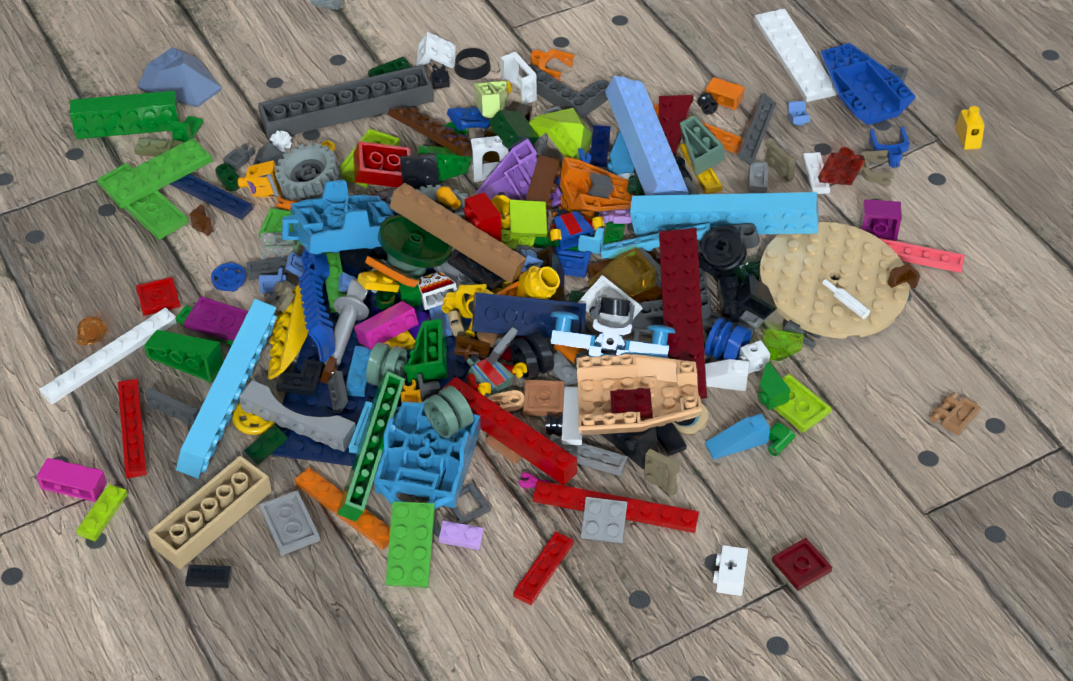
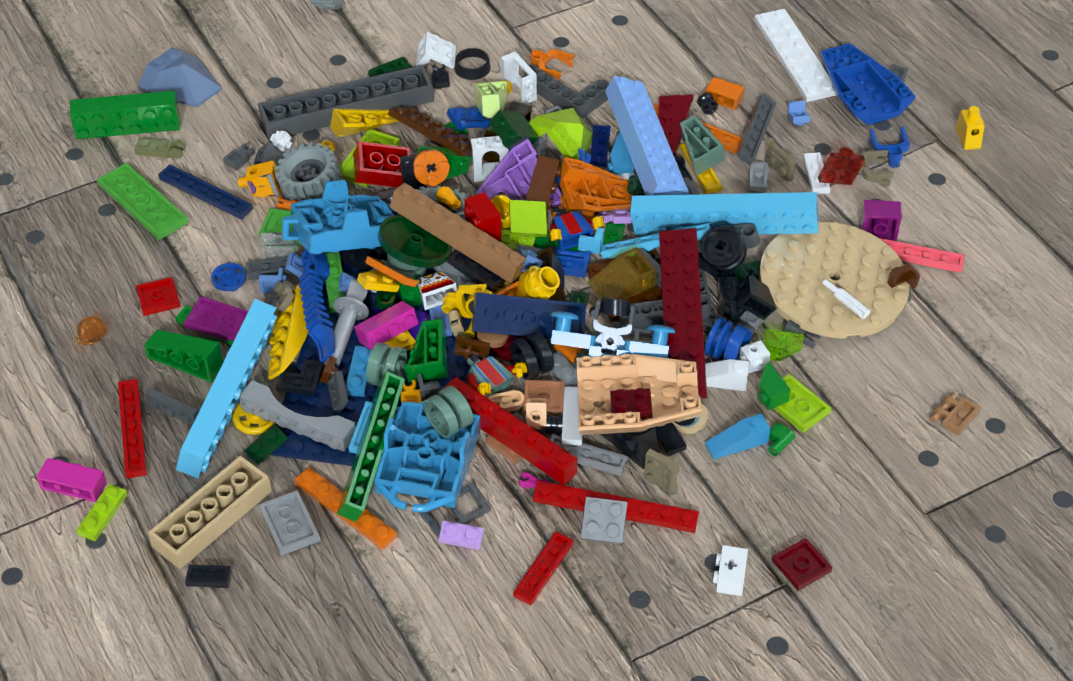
white plate [39,308,176,404] -> none
bright green plate [102,138,213,209] -> none
green bracket [170,116,204,142] -> none
reddish brown bracket [189,204,213,236] -> none
dark green plate [215,164,240,191] -> none
bright green plate [386,501,435,588] -> none
dark grey plate [487,327,518,365] -> none
white plate [577,275,643,328] -> none
dark grey panel [587,173,614,199] -> none
none -> yellow wedge [330,109,399,137]
none -> orange plate [413,149,450,186]
none -> light nougat brick [526,398,547,429]

